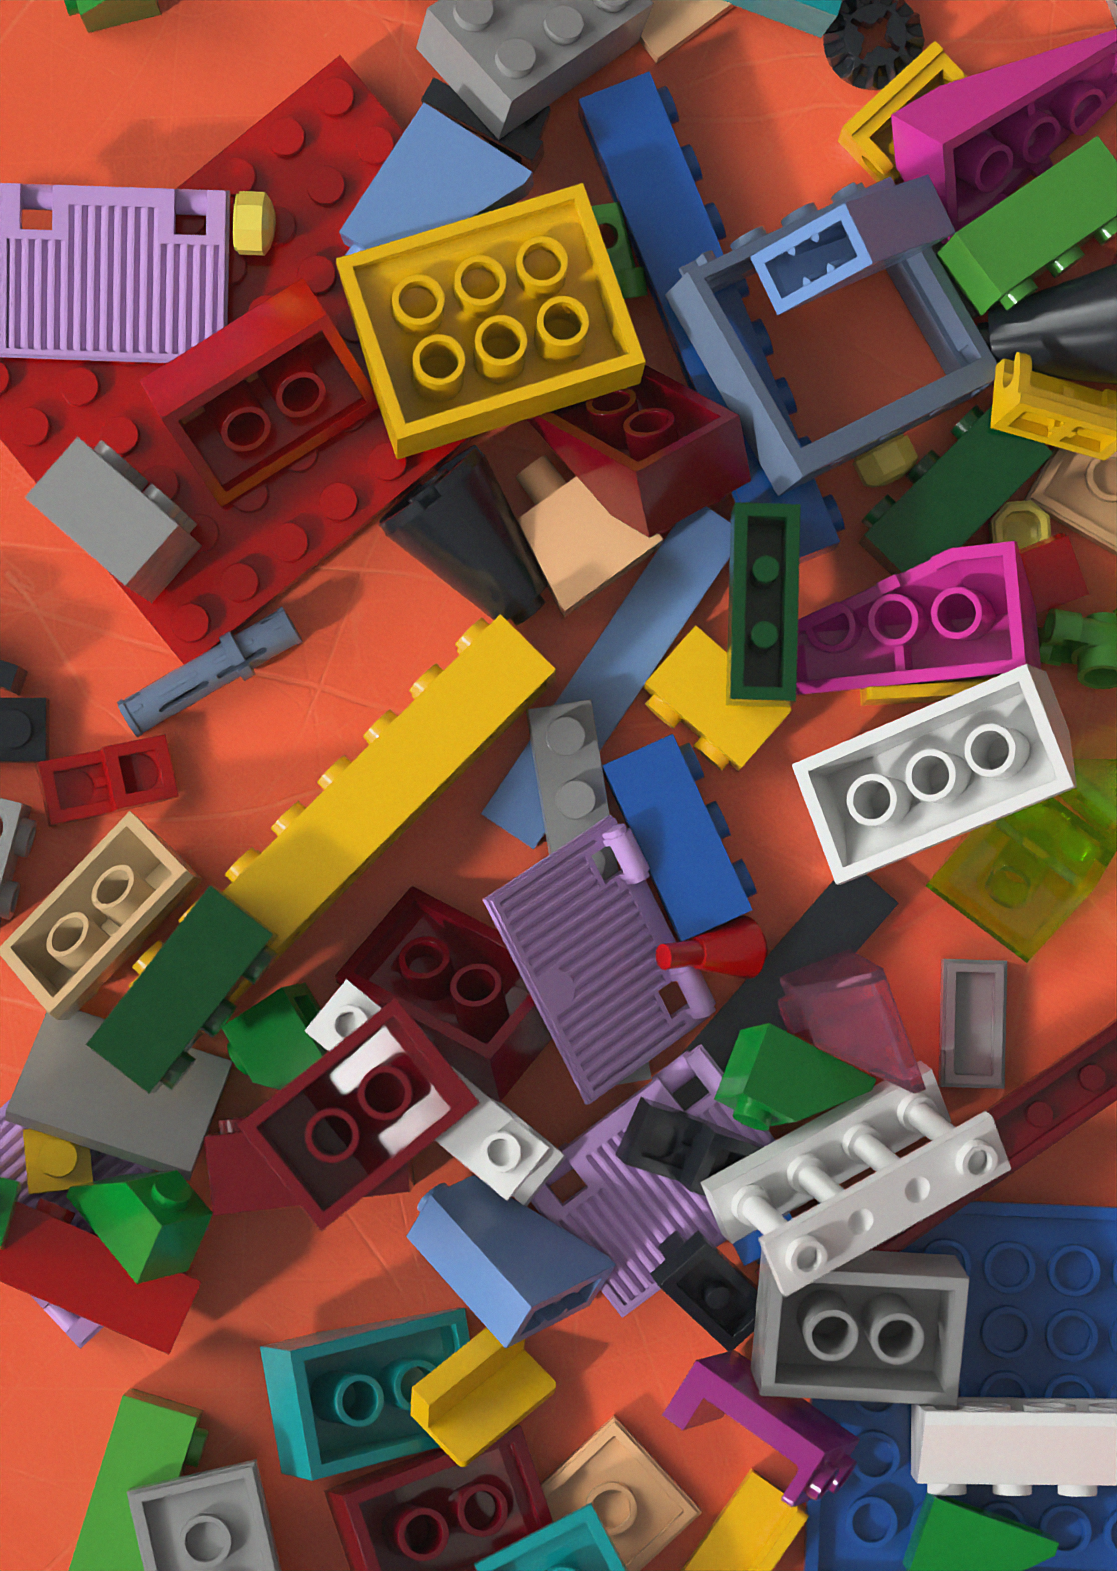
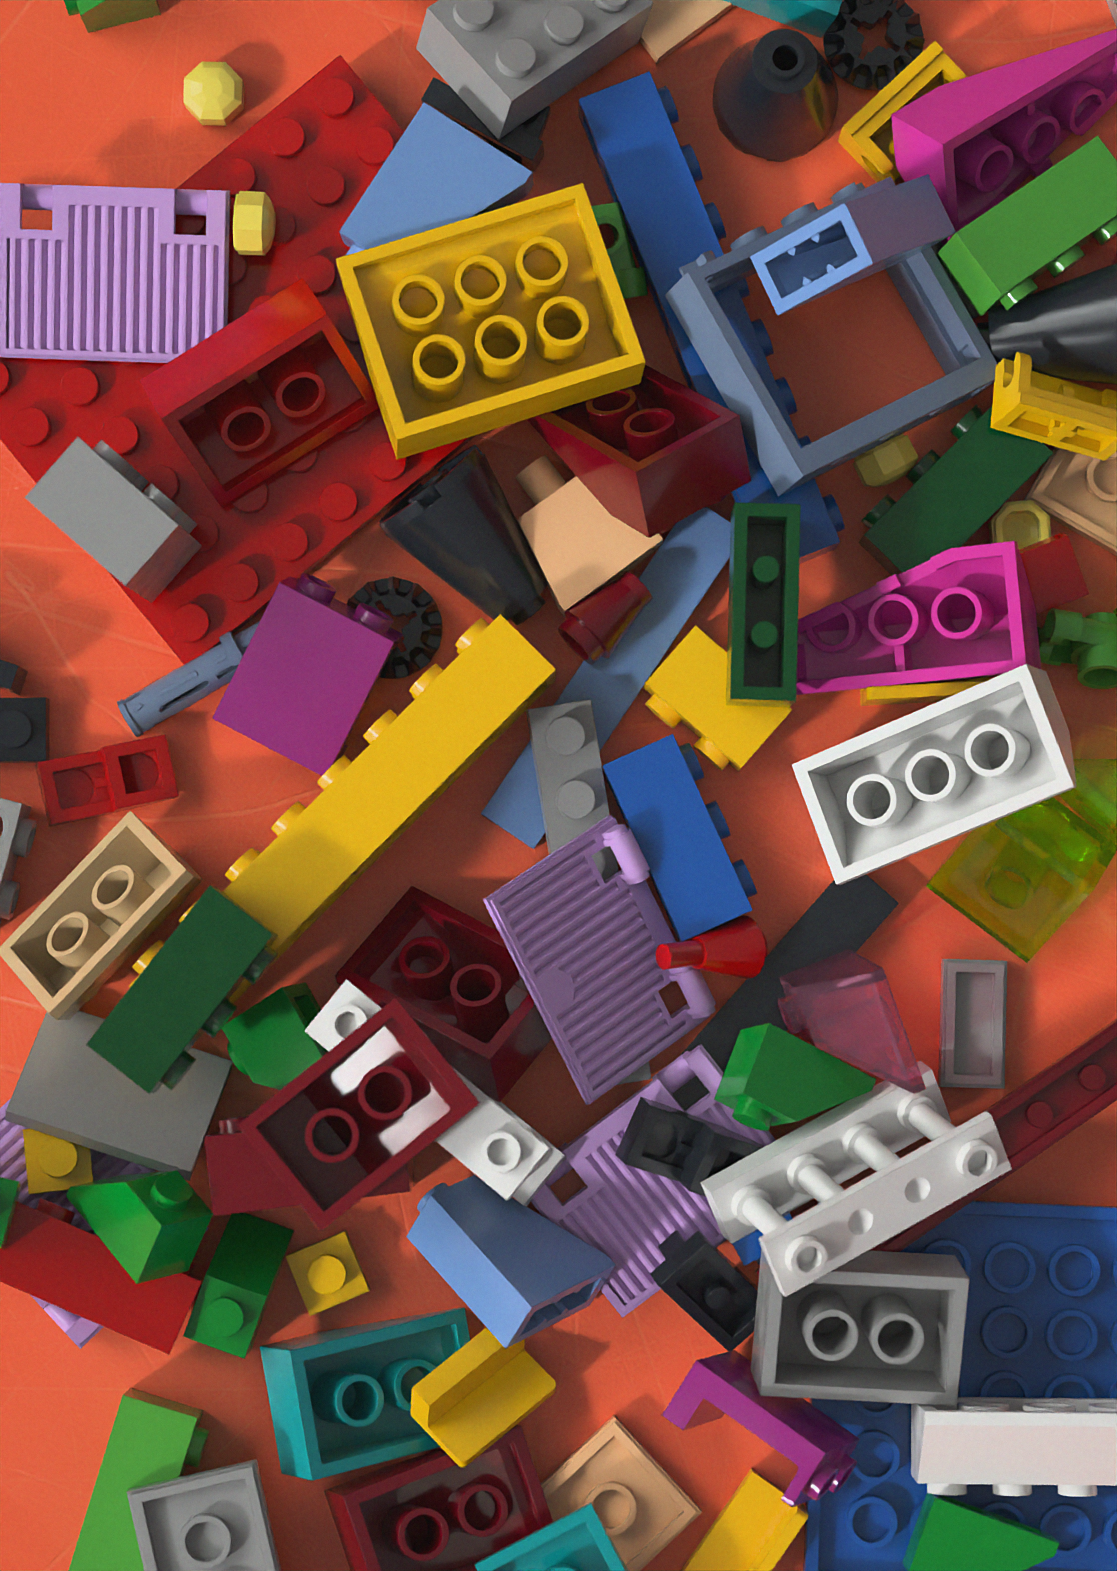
none -> light yellow tile [183,62,244,126]
none -> green slope [183,1212,294,1359]
none -> magenta panel [212,573,403,776]
none -> yellow plate [285,1230,370,1316]
none -> black gear [347,576,442,679]
none -> dark red cone [557,571,653,665]
none -> black cone [713,29,838,162]

